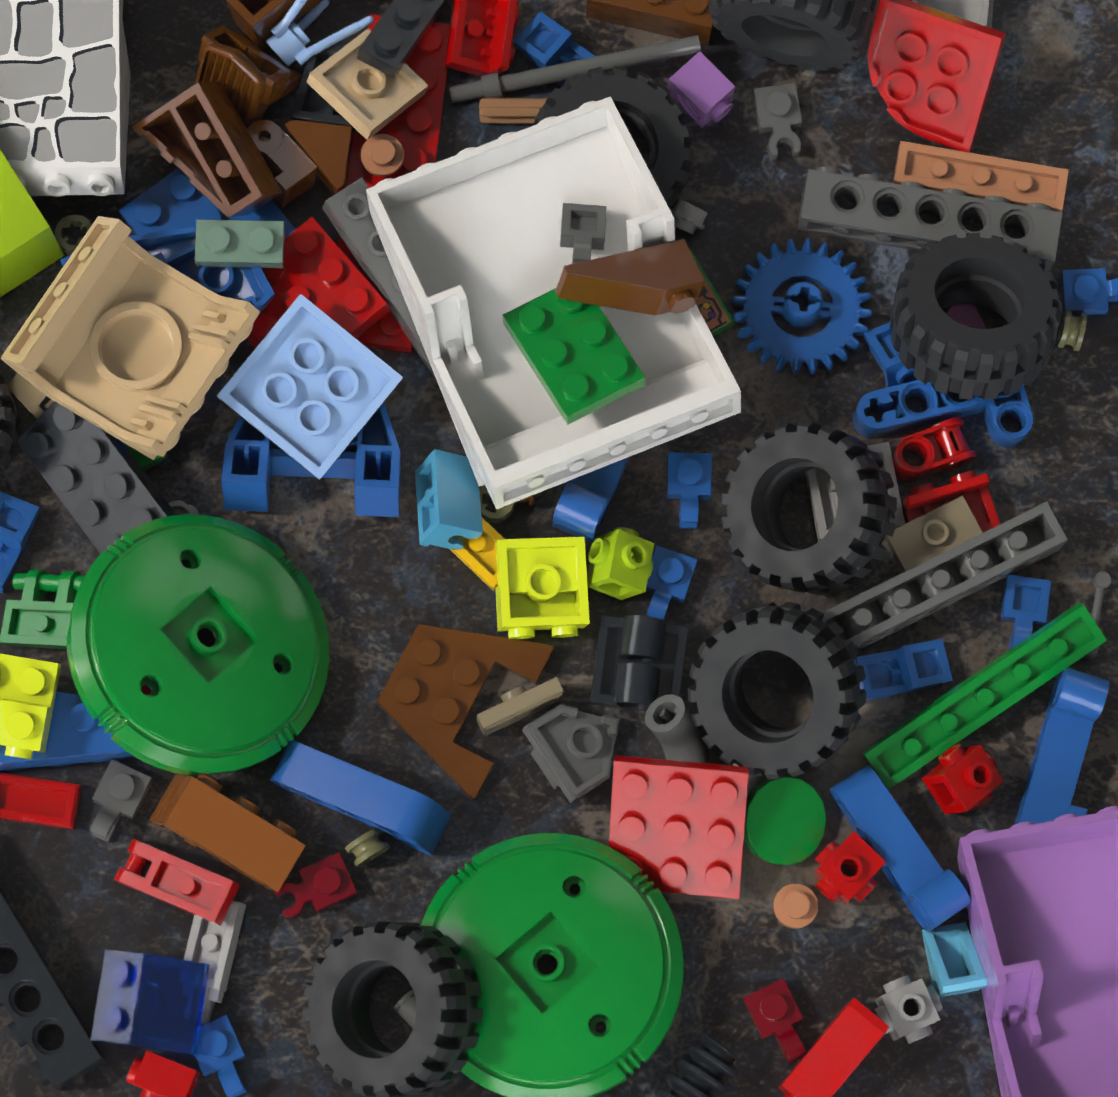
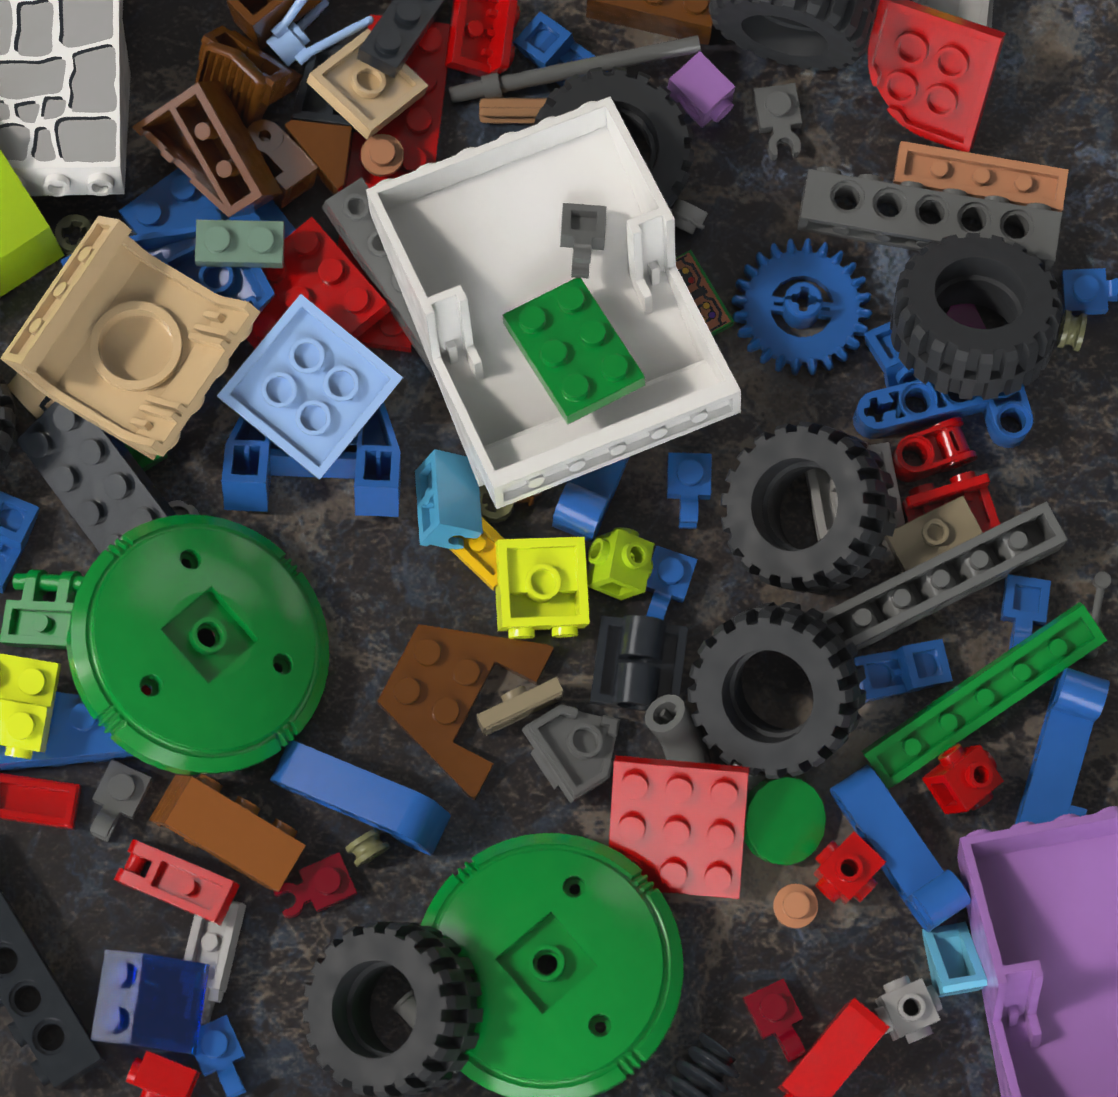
reddish brown slope [555,239,705,316] -> none

